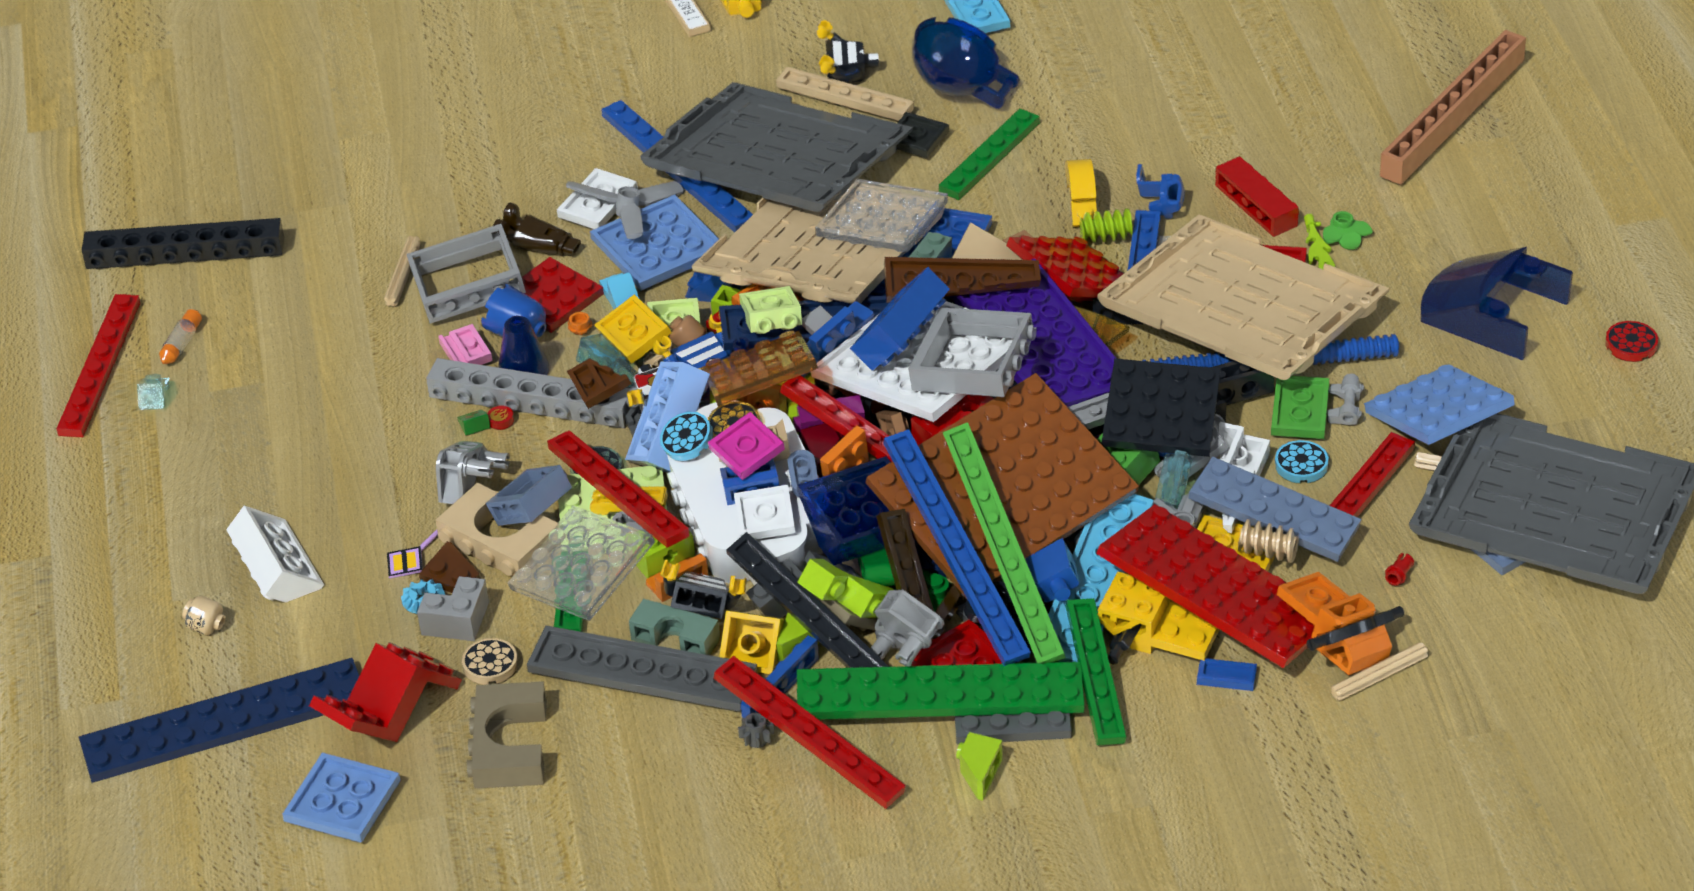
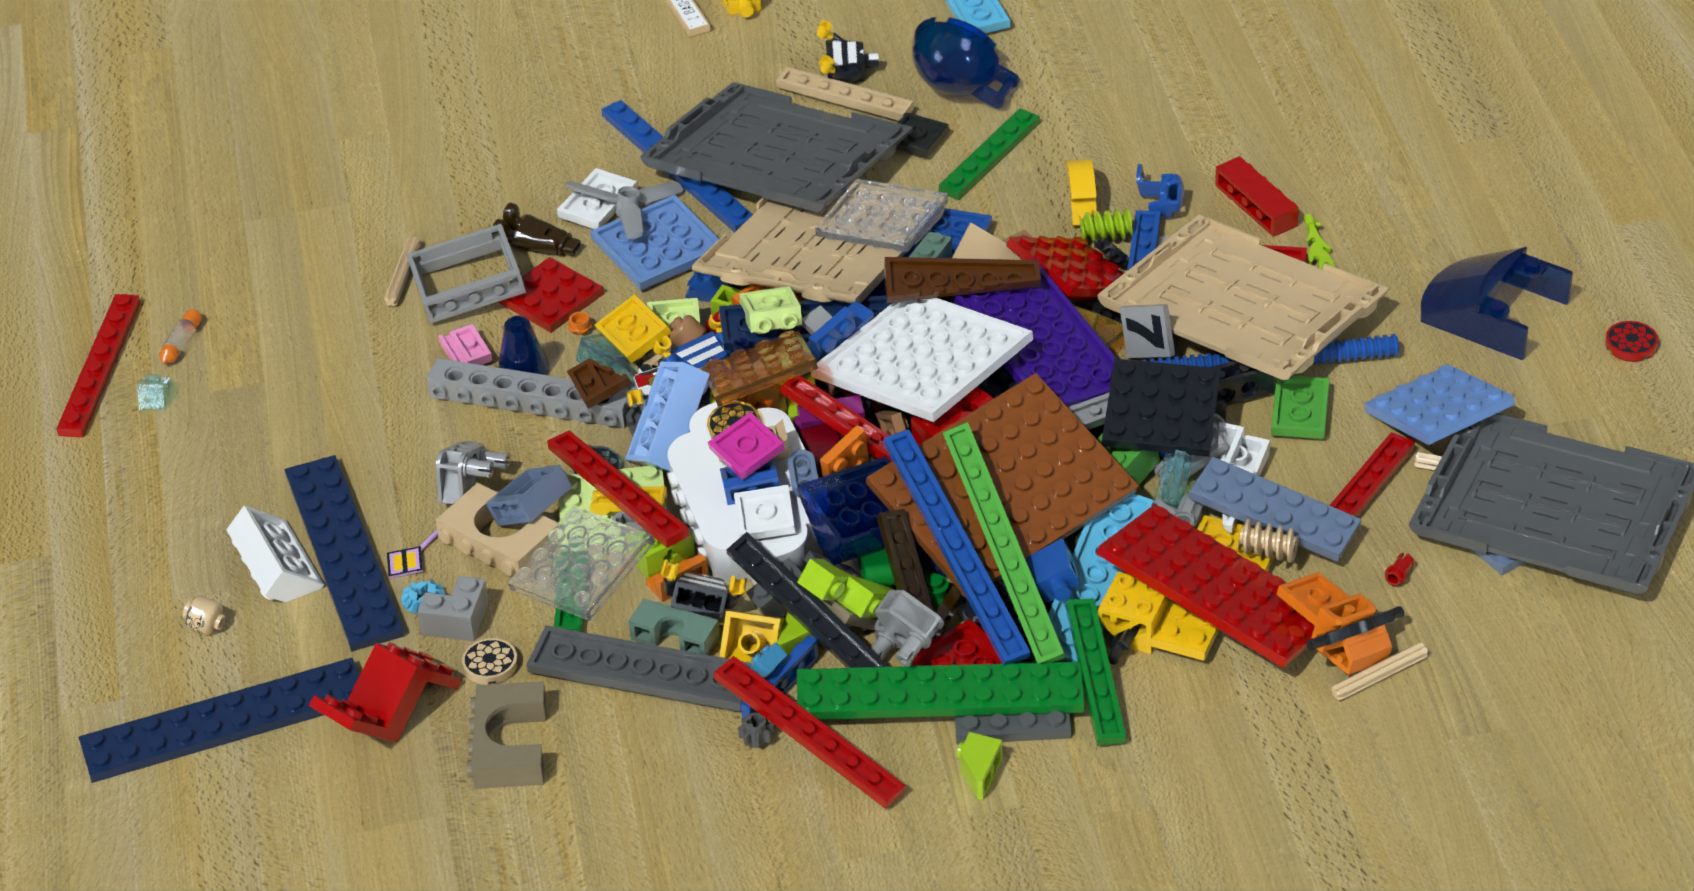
black brick [81,218,284,269] -> none
medium blue plate [282,753,401,843] -> none
reddish brown wing [419,541,480,593] -> none
green slope [457,409,490,436] -> none
blue cylinder [481,284,546,345] -> none
red tile [487,405,514,430] -> none
medium azure slope [599,273,639,309] -> none
medium azure tile [660,411,713,461] -> none
blue brick [850,267,950,371] -> none
light grey window [908,307,1037,397] -> none
blue tile [1197,658,1257,691] -> none
medium azure tile [1275,440,1329,483] -> none
bright green plate [1323,211,1372,250] -> none
light grey piece [1327,374,1364,425] -> none
nougat brick [1380,30,1526,185] -> none
none -> dark blue plate [284,455,404,652]
none -> dark azure piece [746,642,787,678]
none -> black gear [1094,237,1129,266]
none -> light grey tile [1120,304,1175,358]

